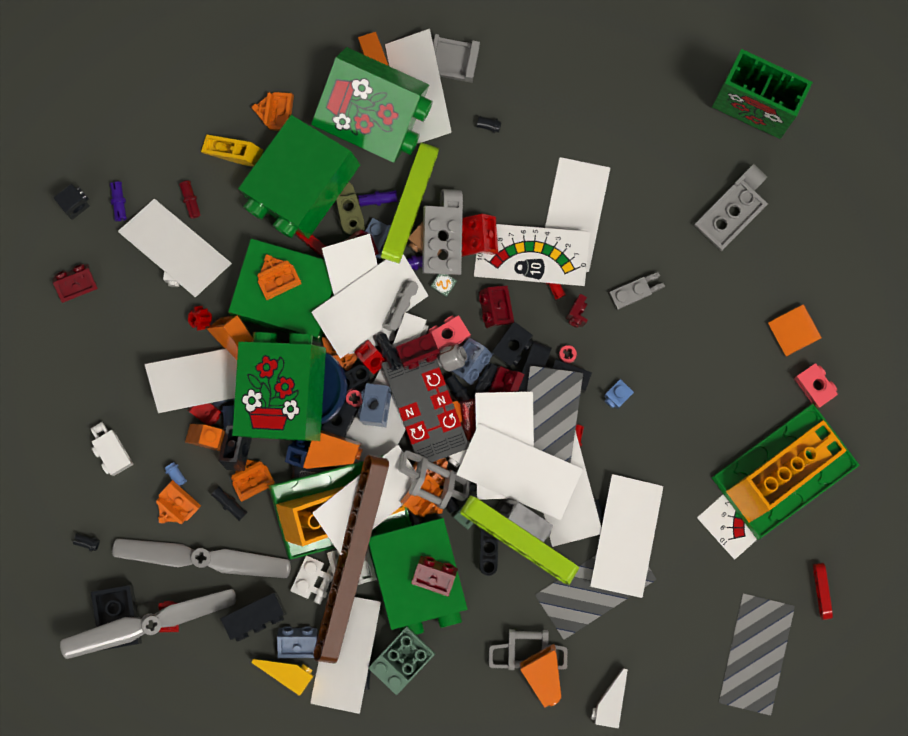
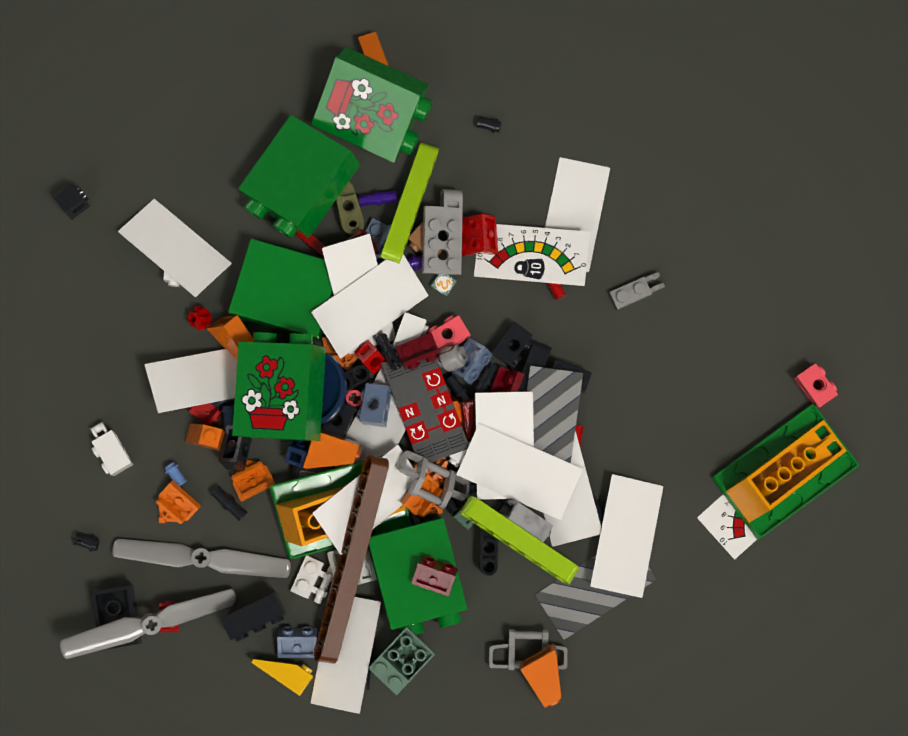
dark red bracket [53,264,98,303] -> none
dark purple pin [110,181,127,221] -> none
dark red axle [179,181,201,219] -> none
yellow slope [201,134,263,167] -> none
orange slope [252,92,294,131] -> none
orange slope [257,254,302,300] -> none
light grey hinge [382,281,419,331] -> none
white sticker [385,29,452,144] -> none
light grey panel [432,34,480,83] -> none
dark red bracket [479,285,514,328] -> none
coral bush [559,345,577,364] -> none
dark red bracket [565,294,588,328] -> none
white slope [591,668,628,728] -> none
medium blue bracket [604,379,634,409] -> none
light grey hinge [694,164,768,252] -> none
green brick [712,49,813,139] -> none
sticker [719,594,795,715] -> none
orange slope [768,304,822,356] -> none
red beam [813,563,833,620] -> none

